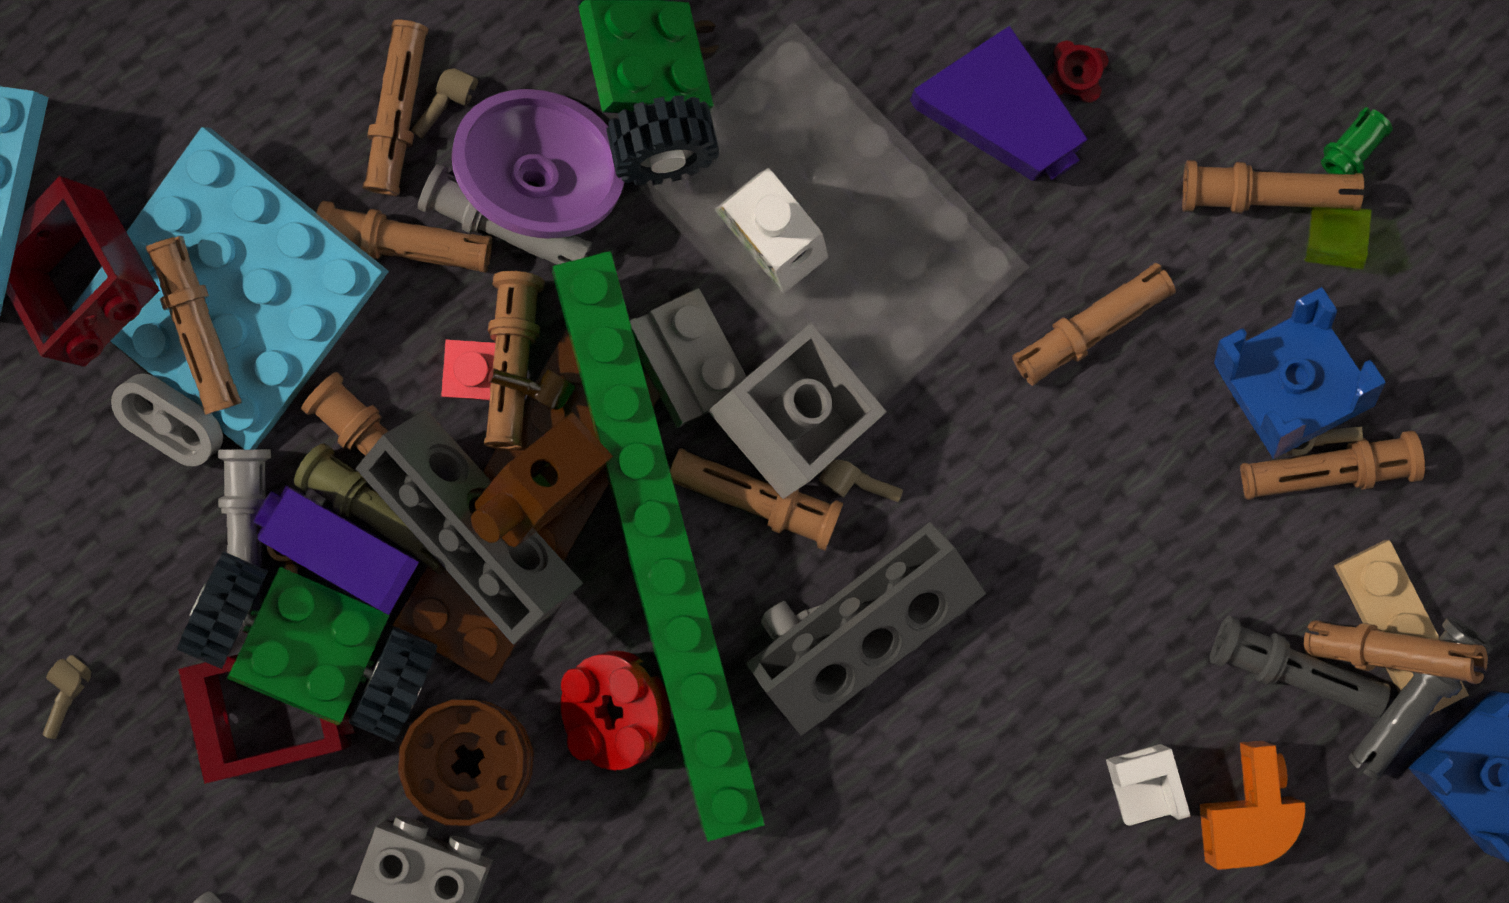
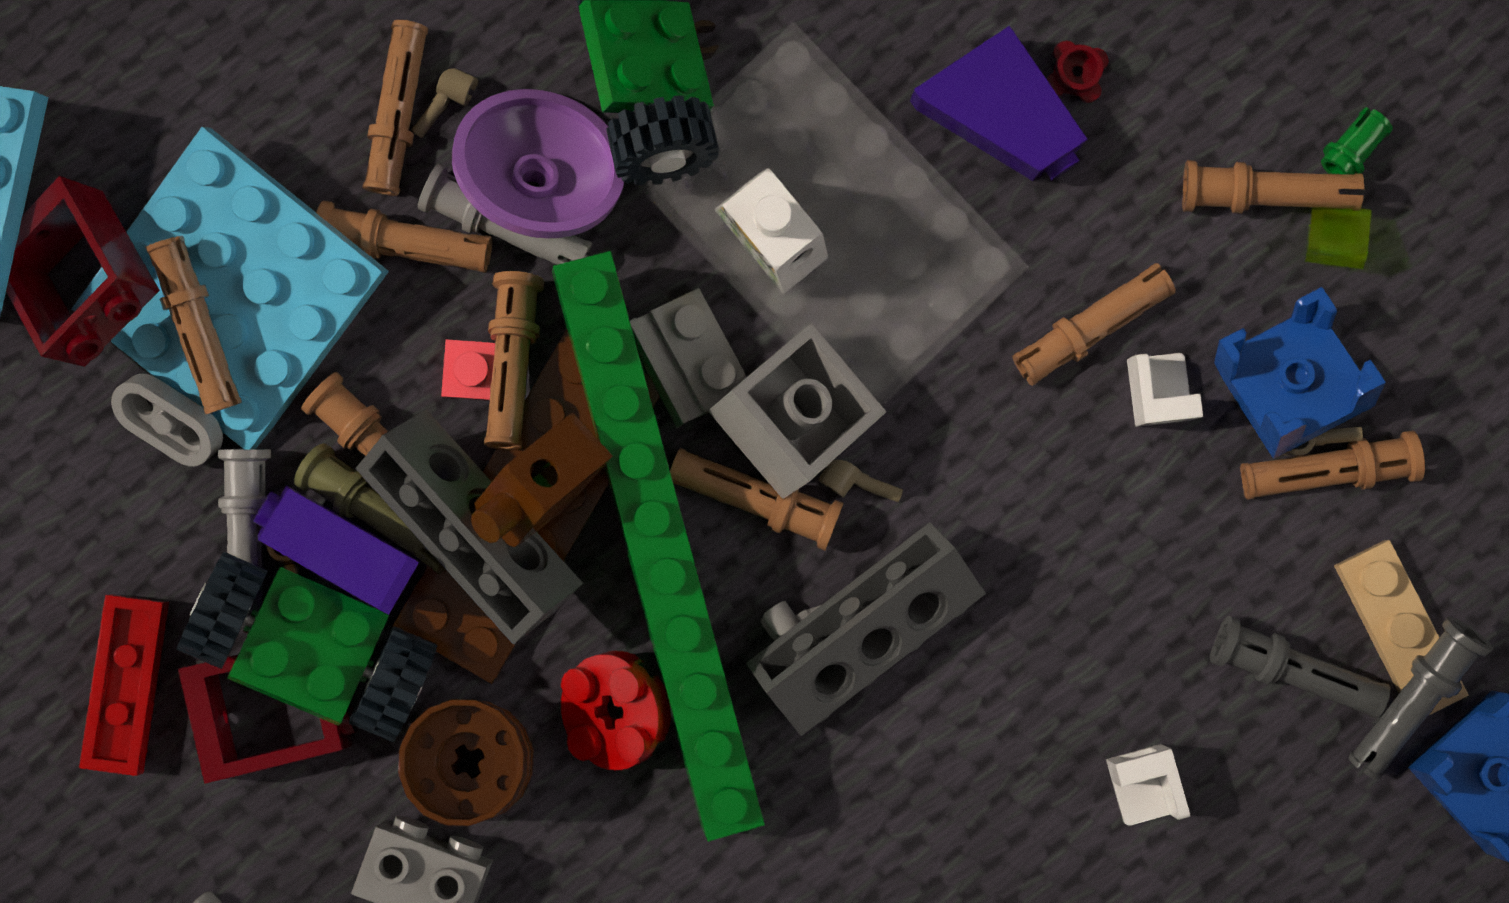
dark tan hand [42,655,91,739] -> none
dark brown hand [488,368,575,410] -> none
orange brick [1200,741,1305,870] -> none
medium nougat pin [1304,620,1488,684] -> none
none -> red plate [79,594,169,776]
none -> white panel [1127,353,1203,427]

